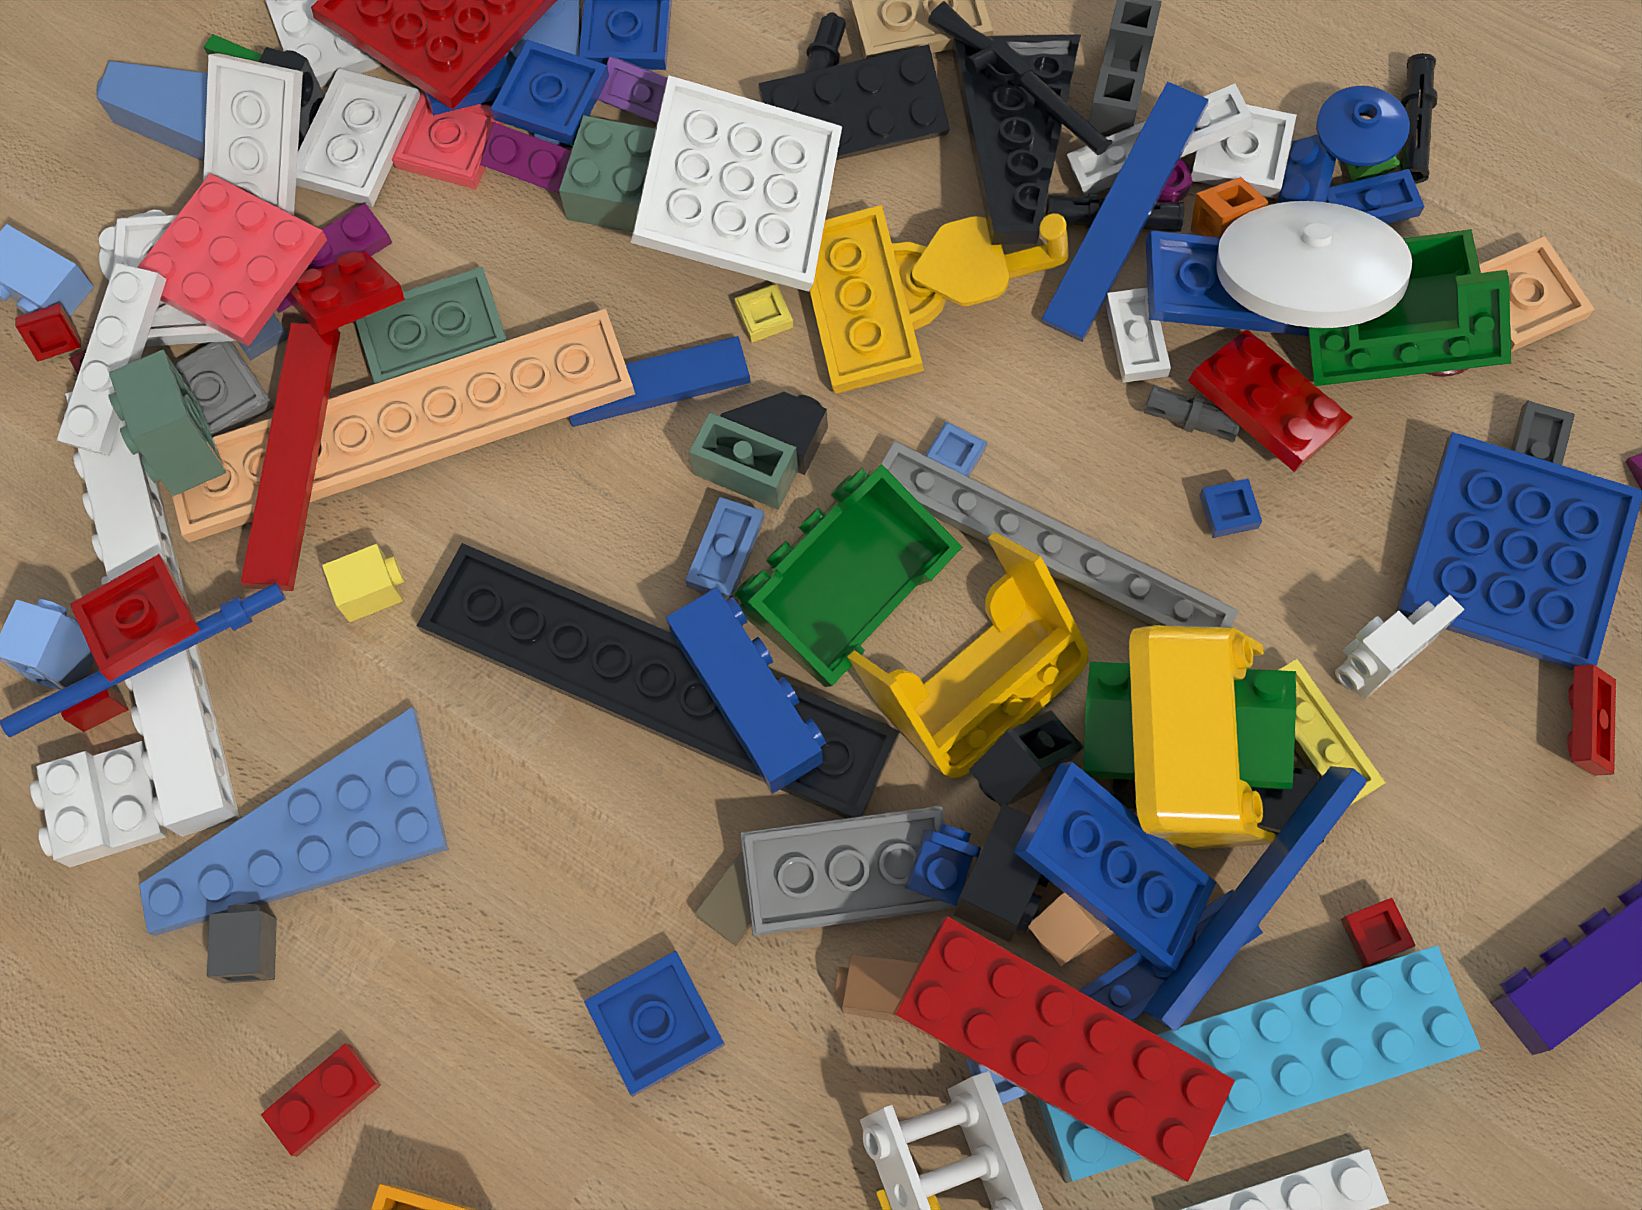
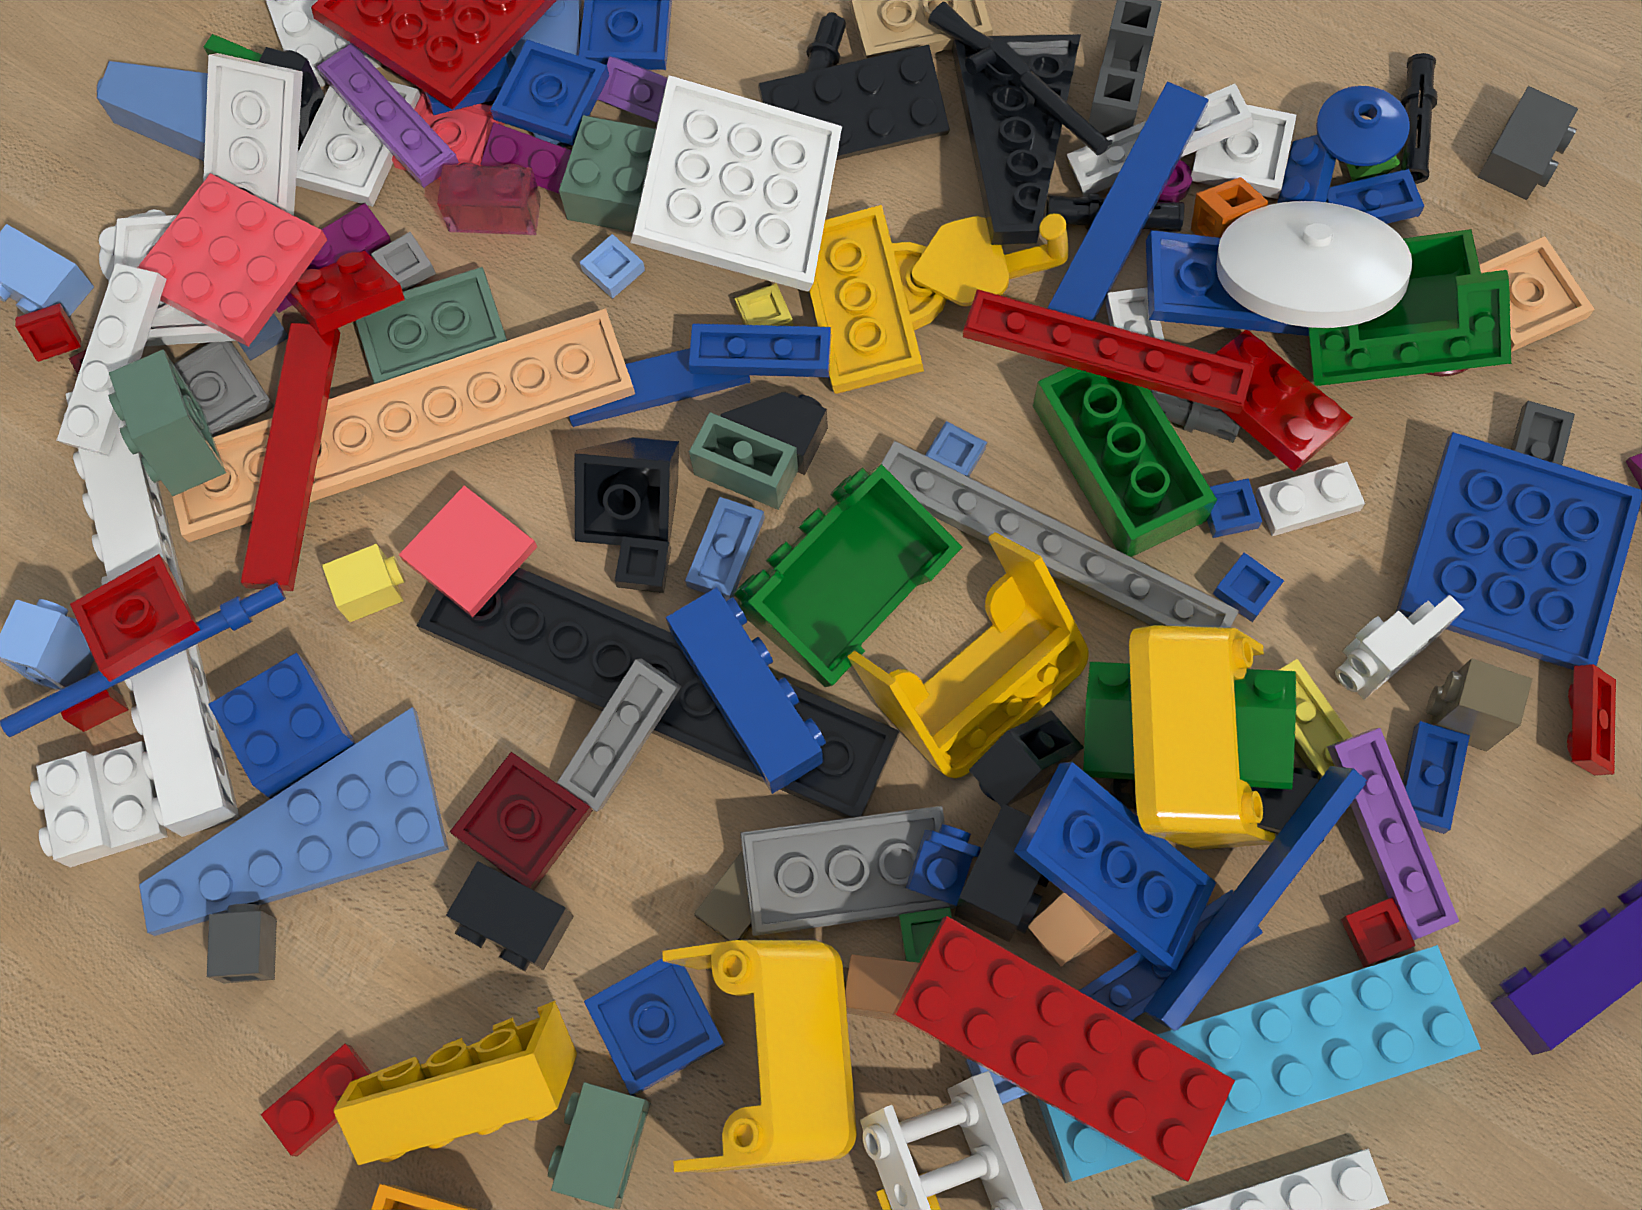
none -> blue brick [208,652,356,799]
none -> medium lavender tile [317,43,459,188]
none -> yellow wedge [333,1001,577,1165]
none -> light grey plate [371,232,436,292]
none -> coral tile [399,485,537,618]
none -> clear pink brick [437,163,541,235]
none -> black brick [446,861,574,972]
none -> dark red plate [450,752,593,890]
none -> sand green brick [548,1082,651,1209]
none -> light grey plate [557,658,682,812]
none -> black slope [574,437,679,546]
none -> light blue plate [579,234,645,299]
none -> black plate [614,537,671,593]
none -> yellow windscreen [662,940,857,1172]
none -> blue plate [689,324,831,377]
none -> green plate [899,907,952,963]
none -> red tile [963,289,1255,414]
none -> green brick [1033,367,1217,557]
none -> blue plate [1213,552,1284,622]
none -> white plate [1255,462,1365,536]
none -> medium lavender plate [1327,728,1460,940]
none -> blue plate [1402,721,1470,834]
none -> dark tan brick [1426,658,1533,752]
none -> dark grey brick [1478,86,1578,200]

